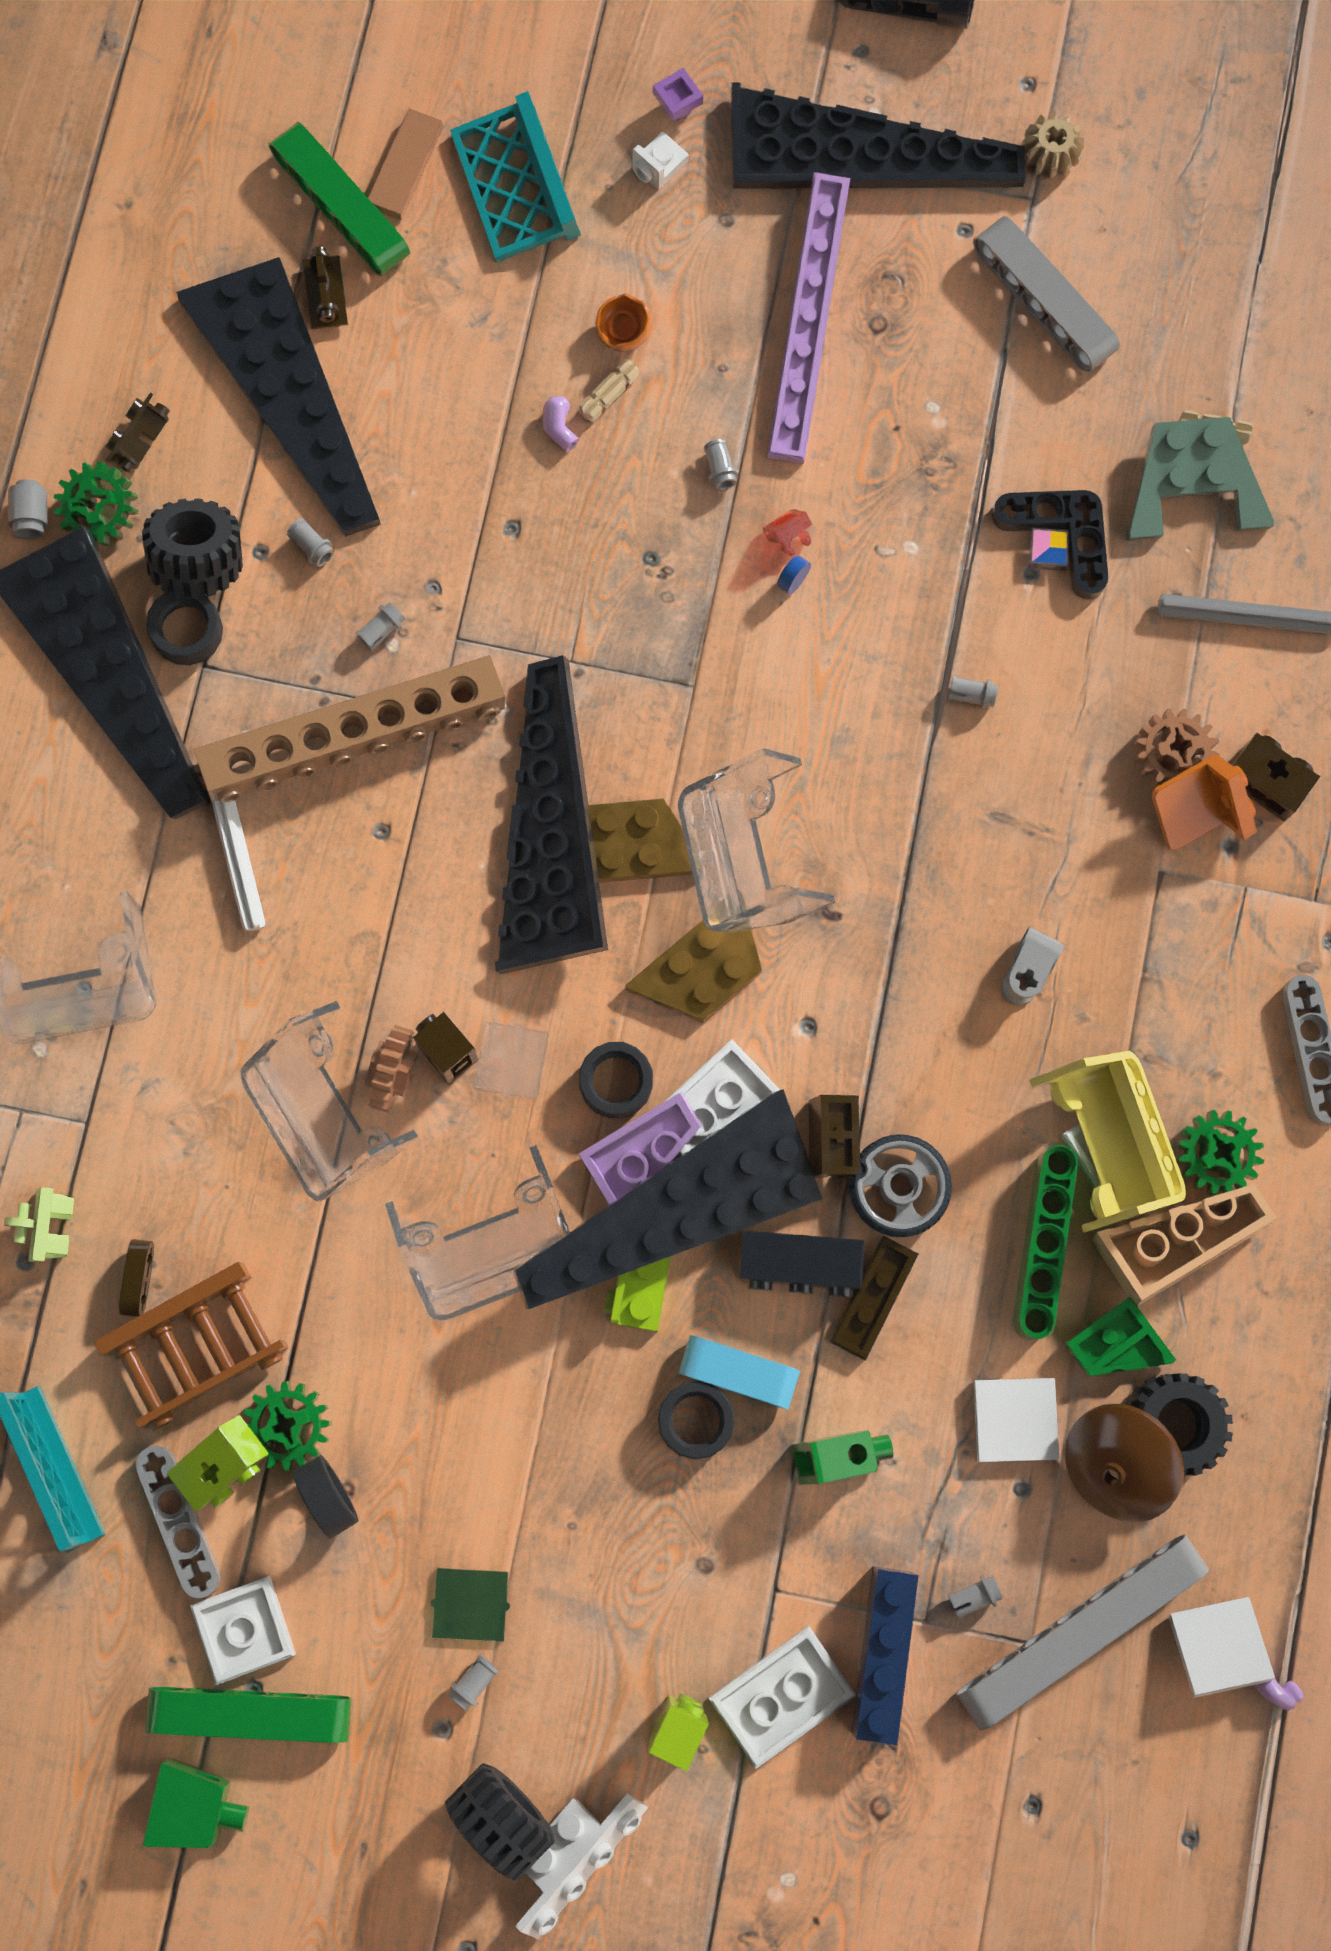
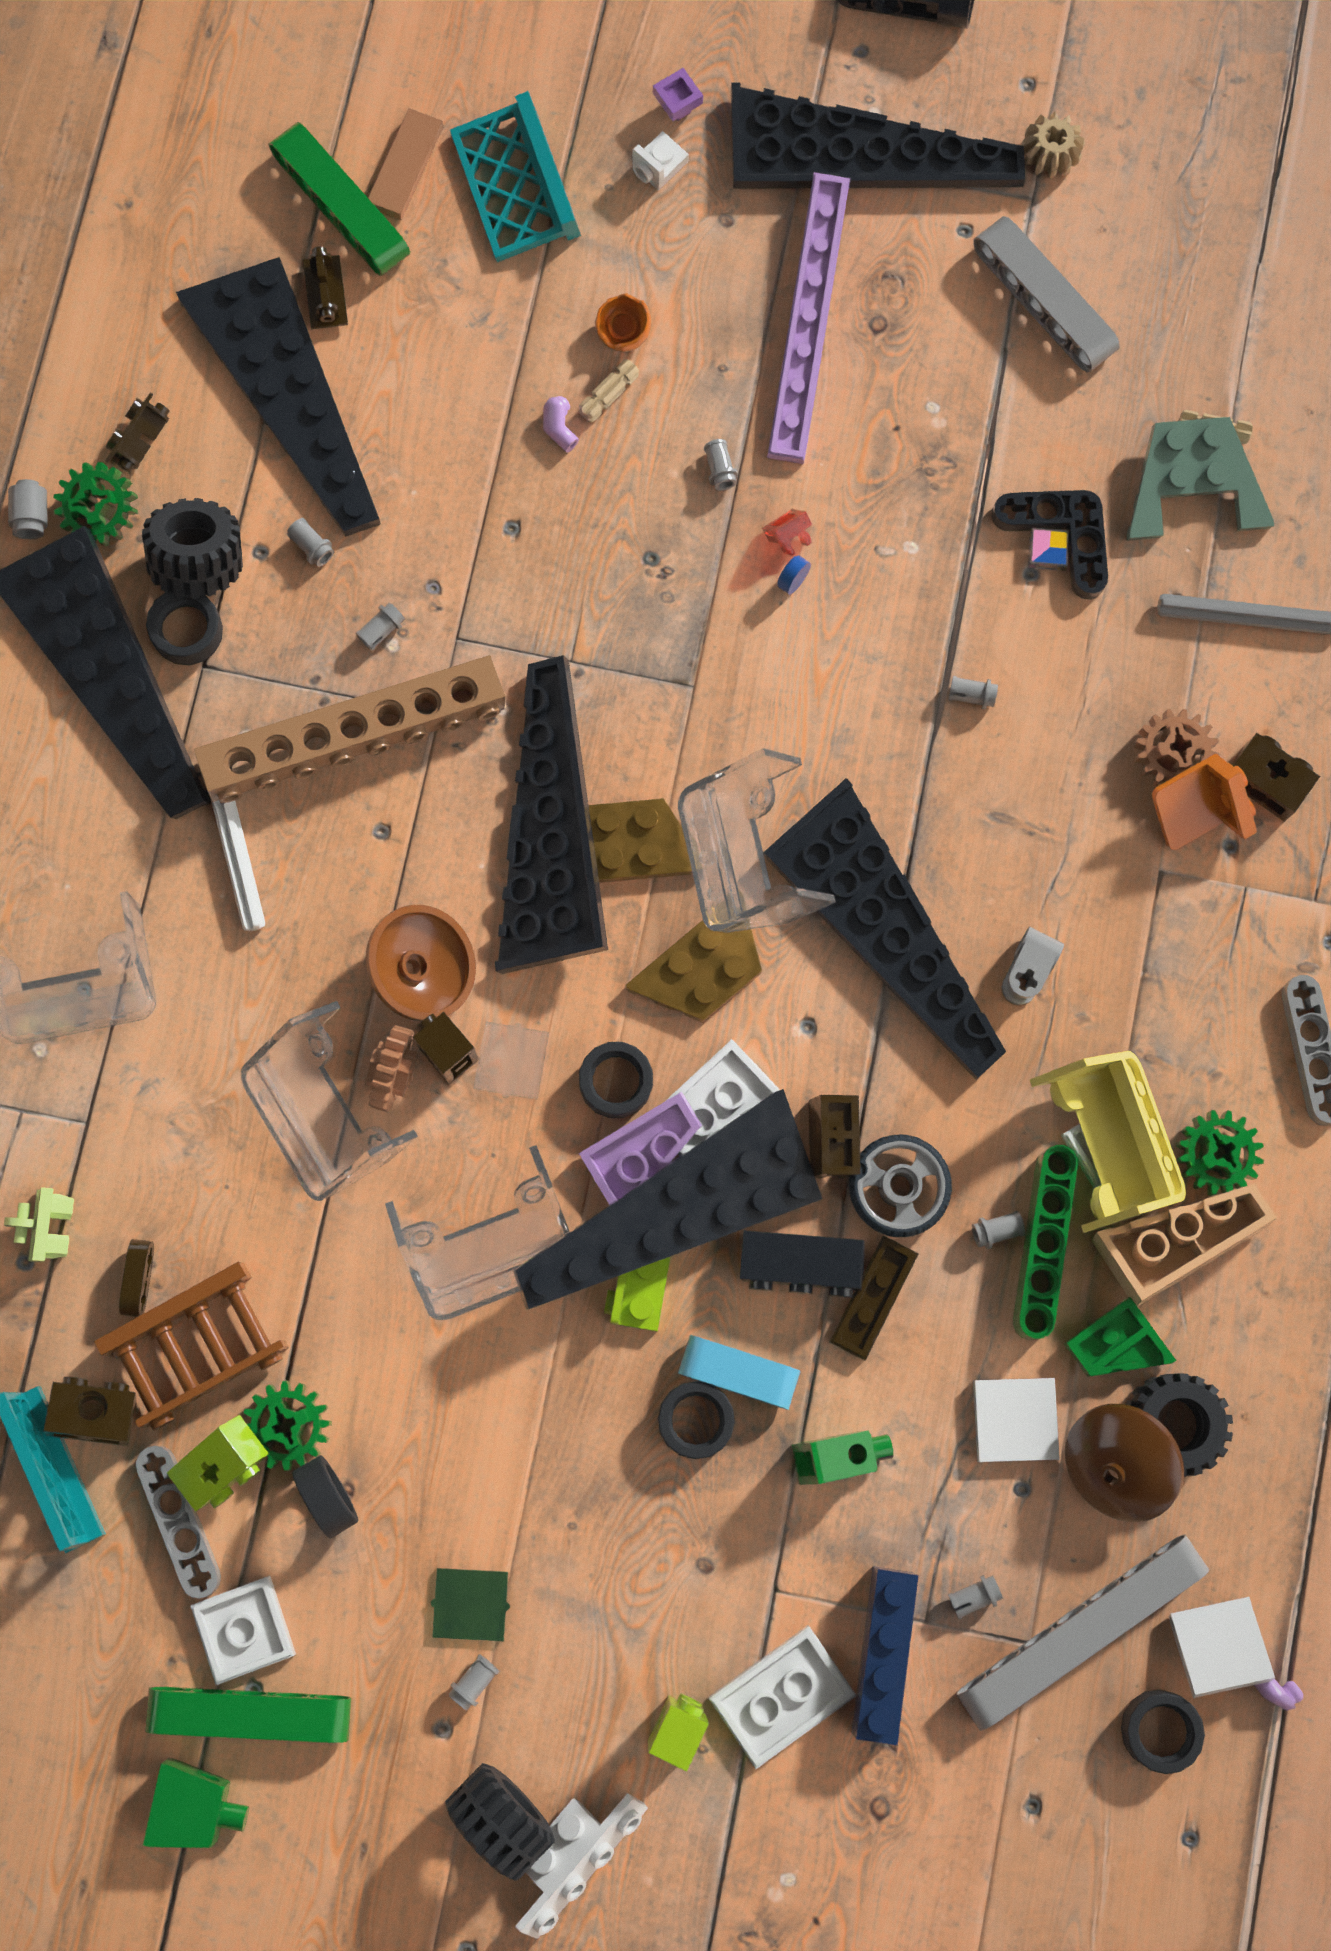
none -> dark brown brick [44,1377,136,1446]
none -> dark orange dish [366,905,476,1022]
none -> black wing [763,778,1006,1080]
none -> light grey pin [972,1211,1025,1249]
none -> black tyre [1121,1689,1205,1774]

